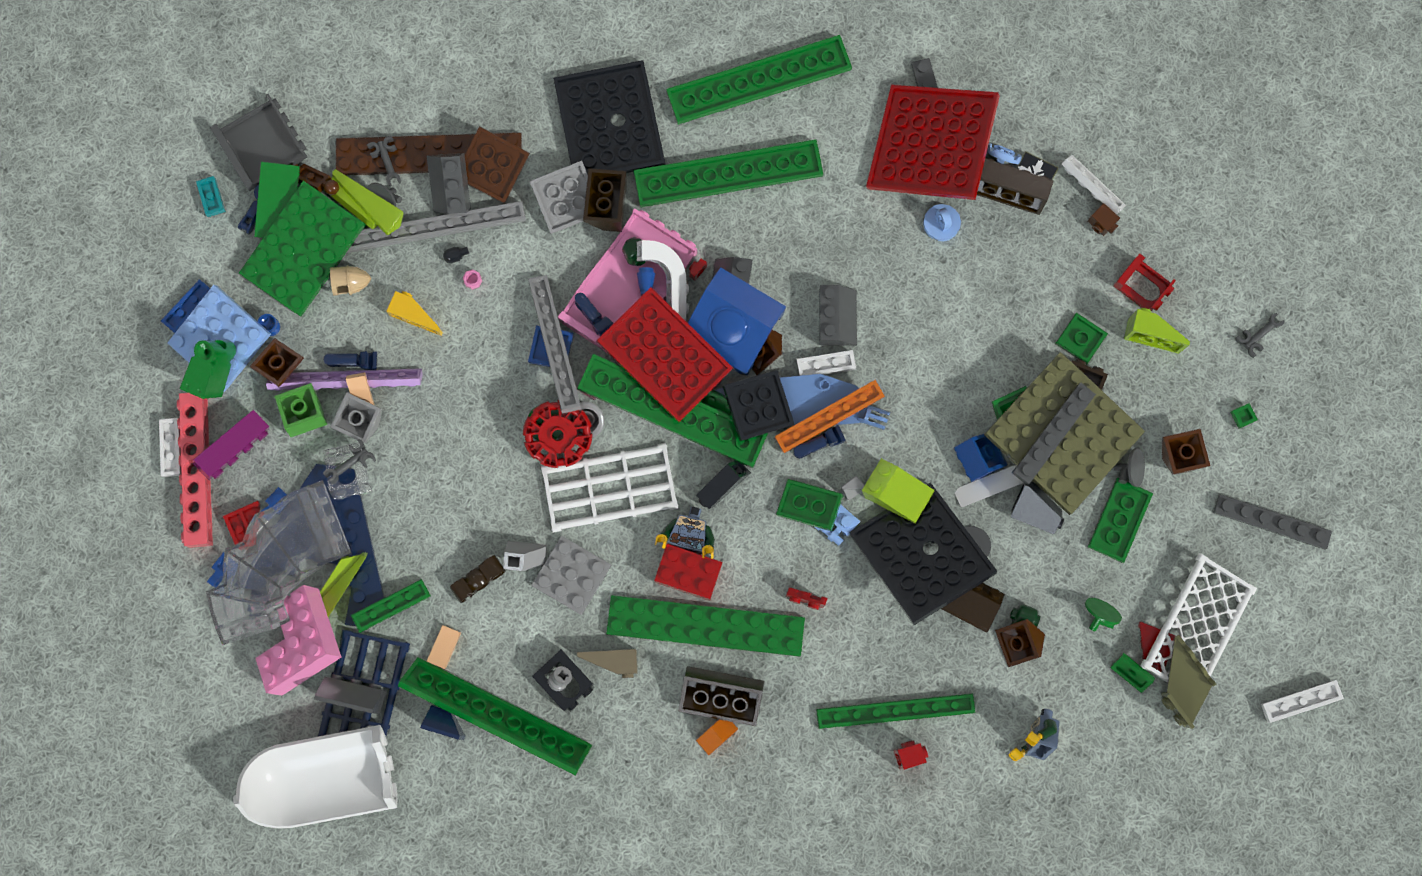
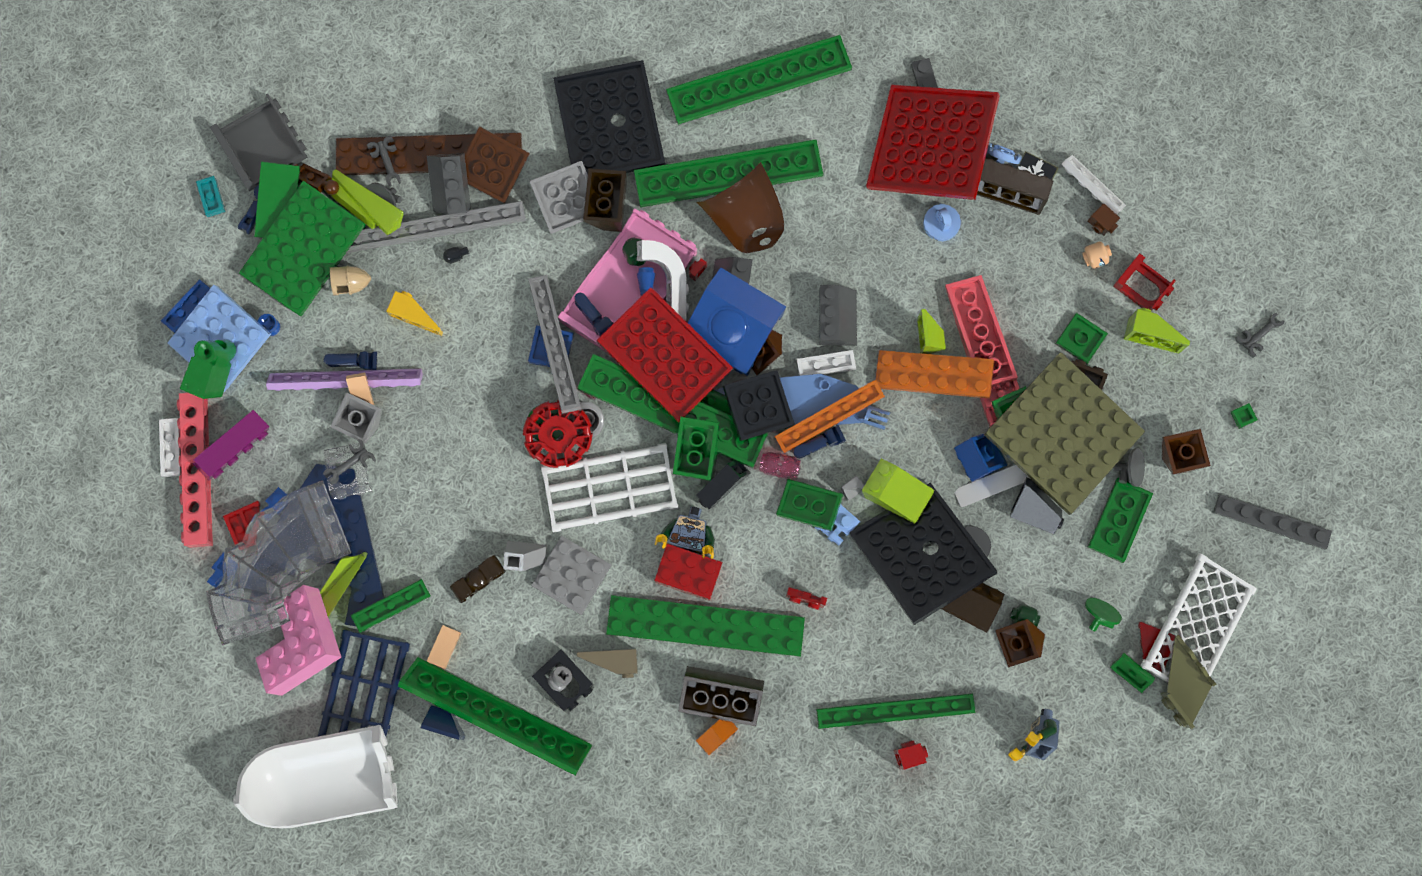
reddish brown slope [250,338,304,387] -> none
bright green slope [275,383,328,437] -> none
dark grey slope [314,674,386,714] -> none
bright pink tile [463,269,482,290] -> none
dark grey plate [1012,382,1096,485] -> none
white plate [1261,680,1344,723] -> none
none -> green slope [673,416,719,480]
none -> reddish brown piece [696,162,784,253]
none -> clear pink piece [759,452,801,480]
none -> orange plate [876,350,994,398]
none -> lime slope [917,309,946,354]
none -> coral slope [945,275,1020,427]
none -> light nougat head [1082,241,1112,269]

